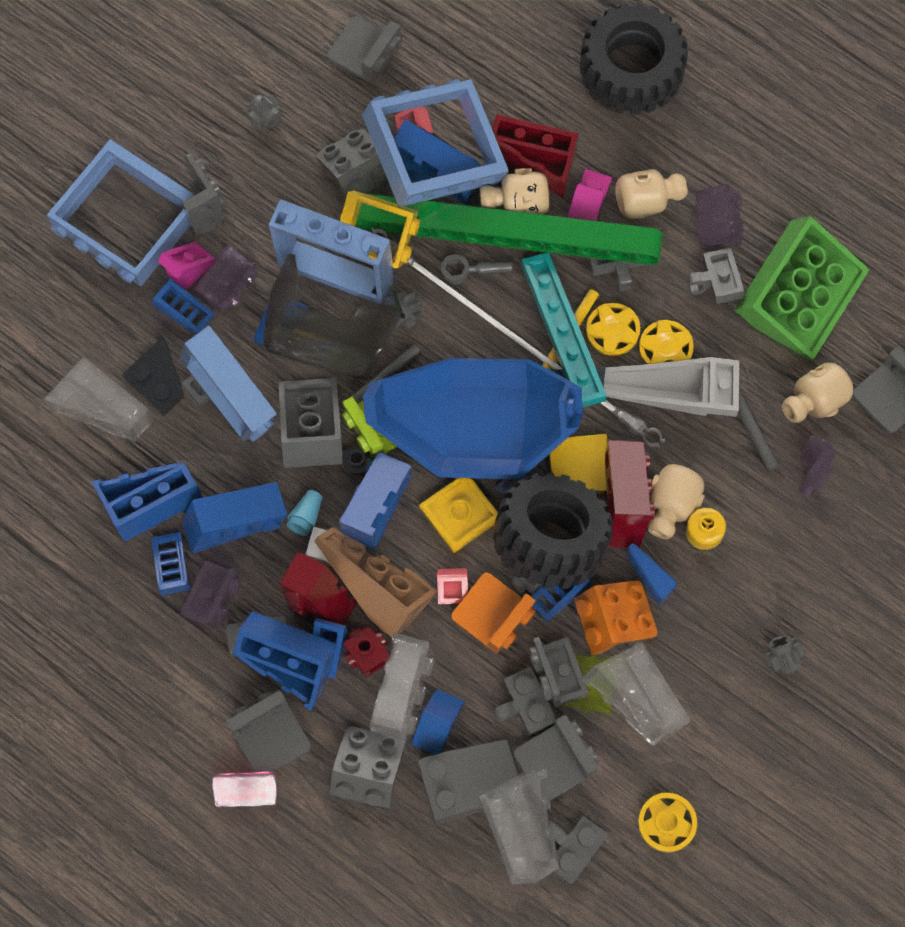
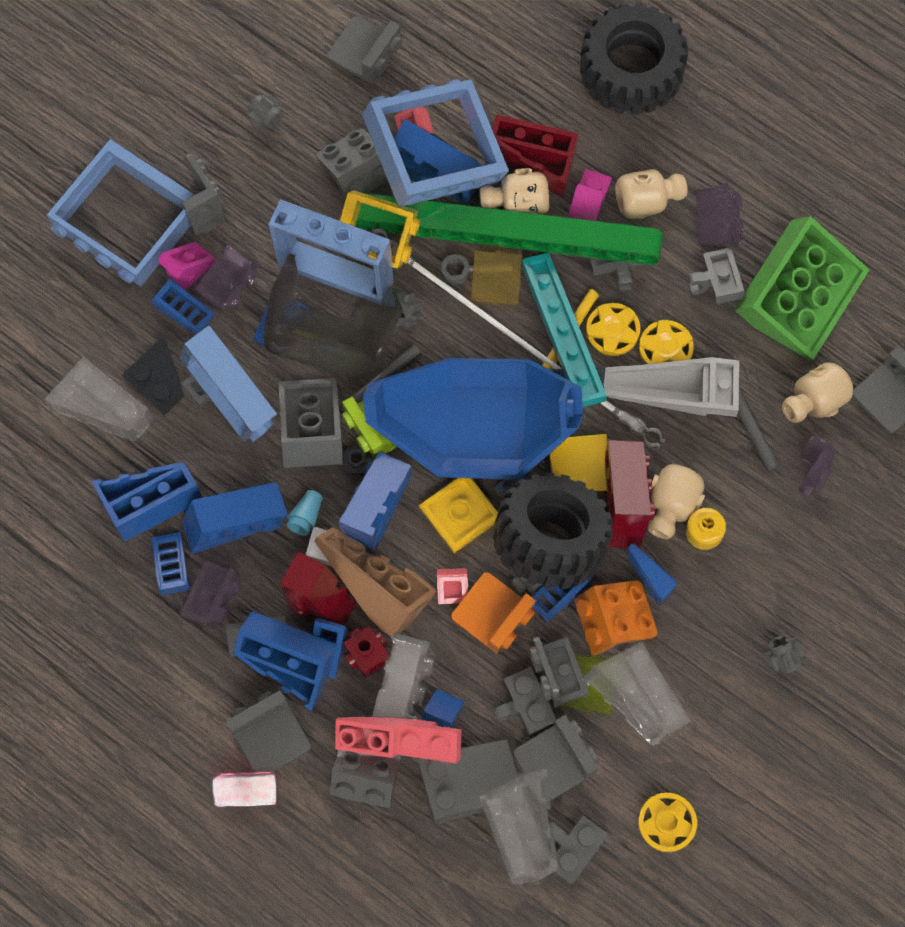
none -> coral slope [335,717,462,763]
none -> clear yellow piece [471,250,522,306]

